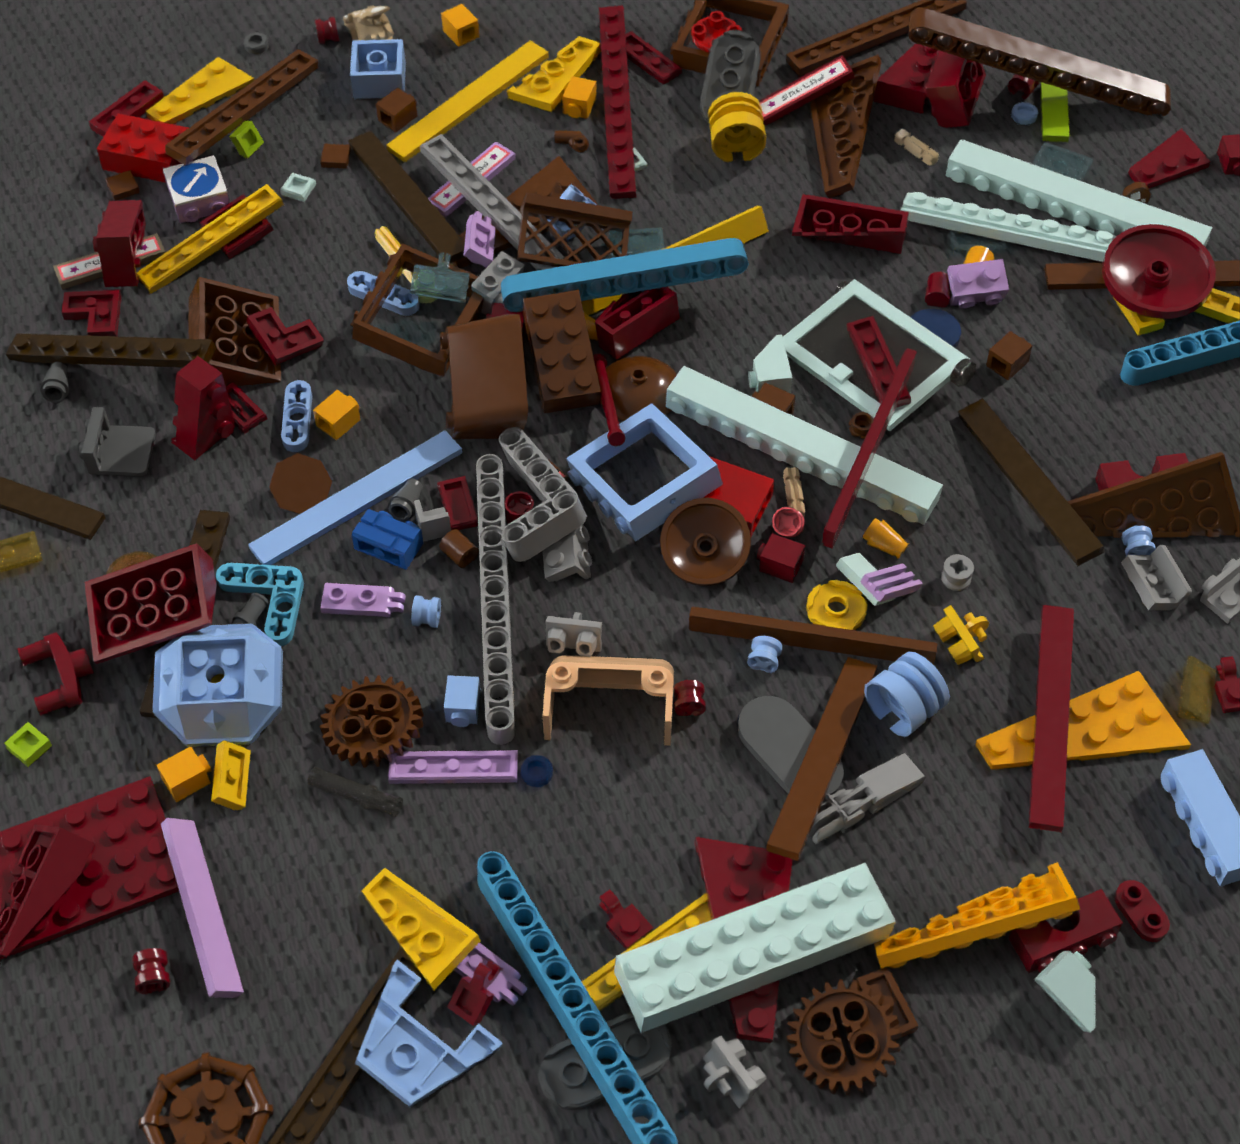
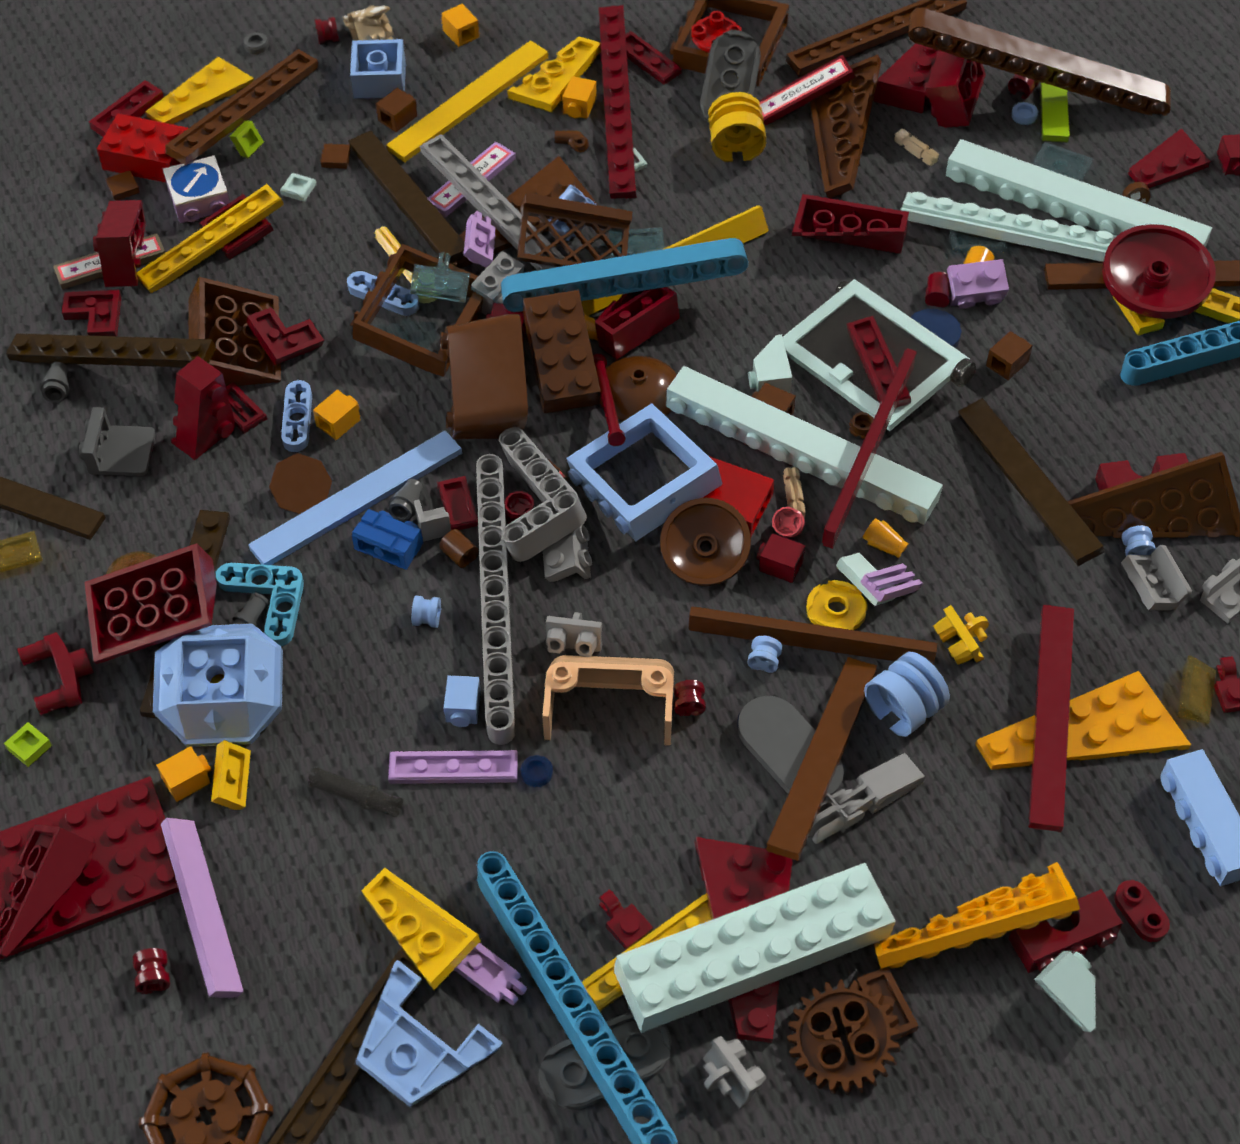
lavender hinge [320,583,406,617] -> none
reddish brown gear [320,675,424,768] -> none
dark red plate [447,960,501,1026] -> none
light grey wheel [941,554,974,591] -> none

